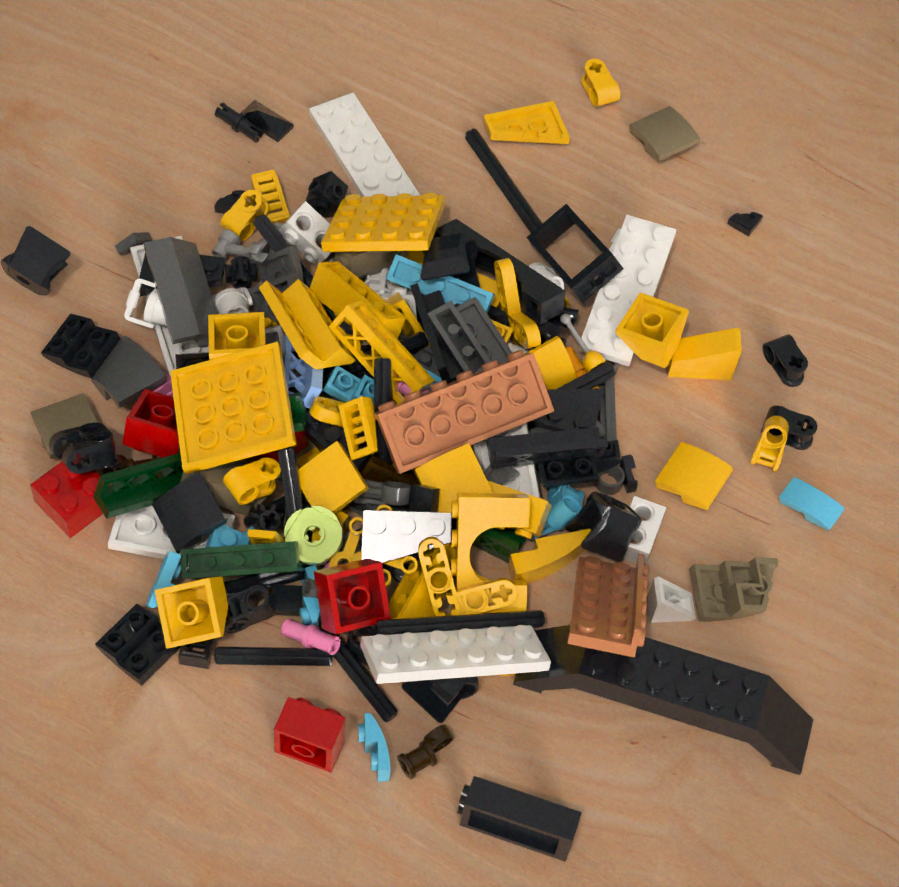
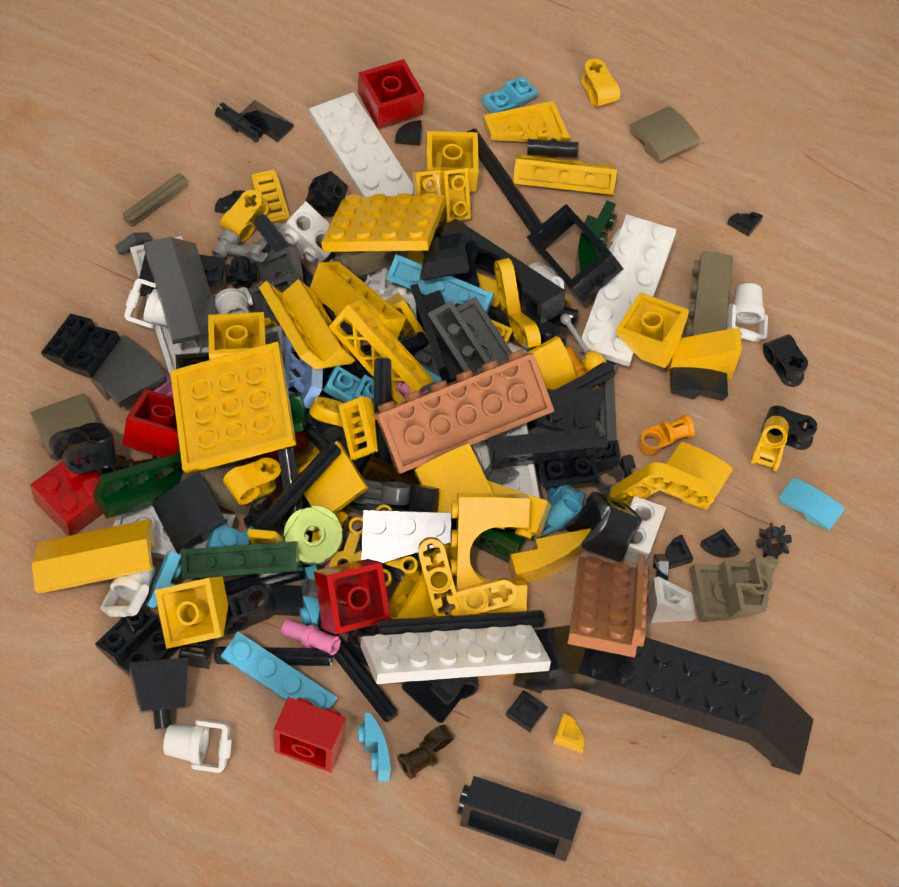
black piece [1,226,71,295] -> none
none -> yellow slope [32,519,156,594]
none -> white piece [100,566,156,617]
none -> dark tan axle [123,173,188,226]
none -> black torso [128,657,188,729]
none -> white piece [164,719,232,773]
none -> medium azure plate [221,632,337,710]
none -> black axle [254,442,341,531]
none -> red brick [358,59,424,128]
none -> black tile [395,120,422,145]
none -> yellow slope [412,167,471,222]
none -> yellow brick [425,131,479,192]
none -> medium azure slope [481,77,538,113]
none -> black tile [506,690,548,733]
none -> yellow fence [513,154,617,195]
none -> black pin [527,138,578,158]
none -> yellow tile [554,713,585,753]
none -> dark green slope [575,200,618,279]
none -> yellow beam [610,462,714,506]
none -> light orange connector [638,414,695,456]
none -> black tile [653,554,669,581]
none -> black tile [664,535,693,570]
none -> black slope [670,367,728,401]
none -> dark tan brick [685,251,733,337]
none -> black tile [700,528,740,558]
none -> white piece [727,283,768,342]
none -> black gear [756,522,792,559]

